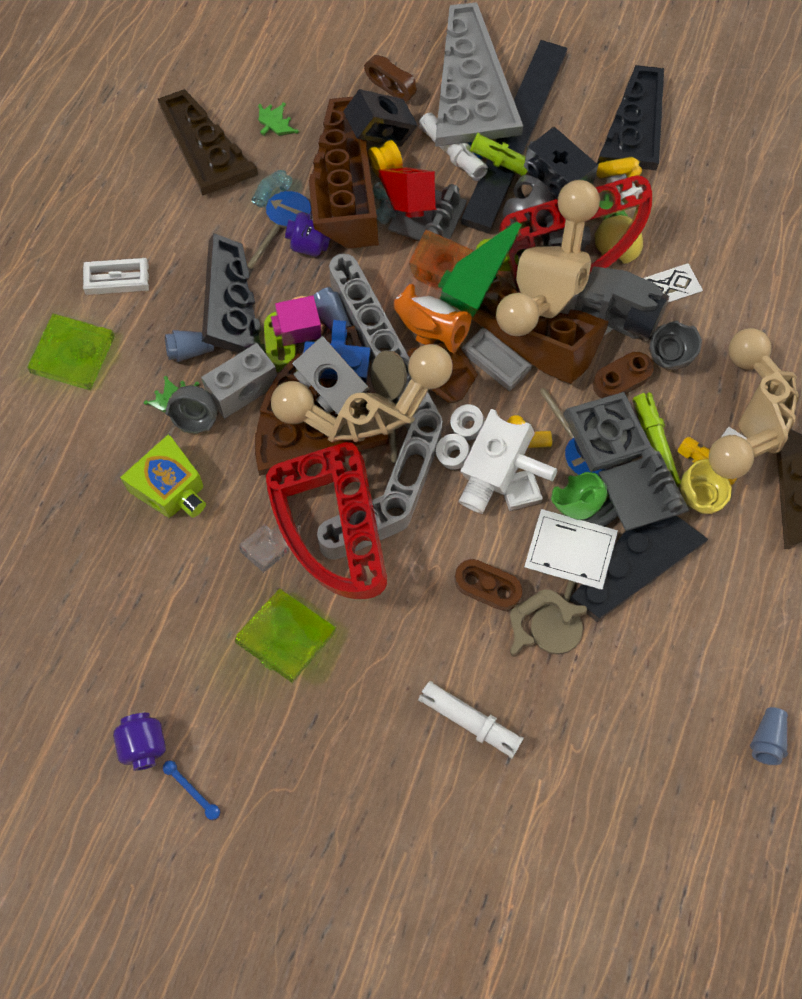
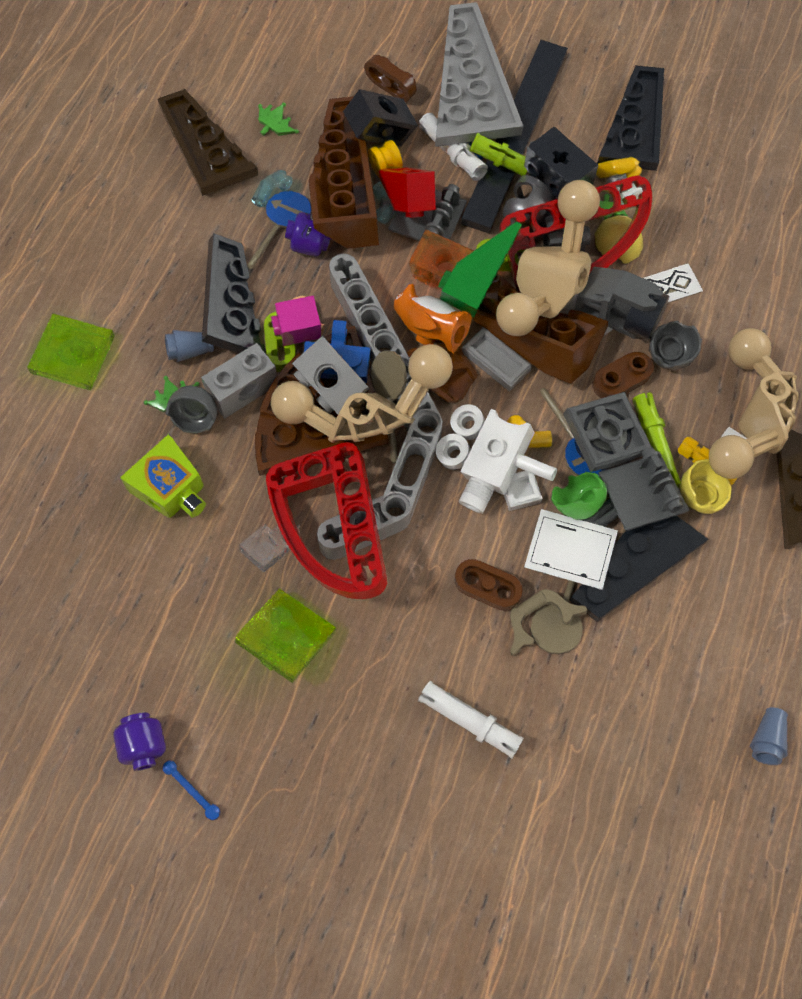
white tile [83,258,149,295] -> none
sand blue cone [314,287,352,332] -> none

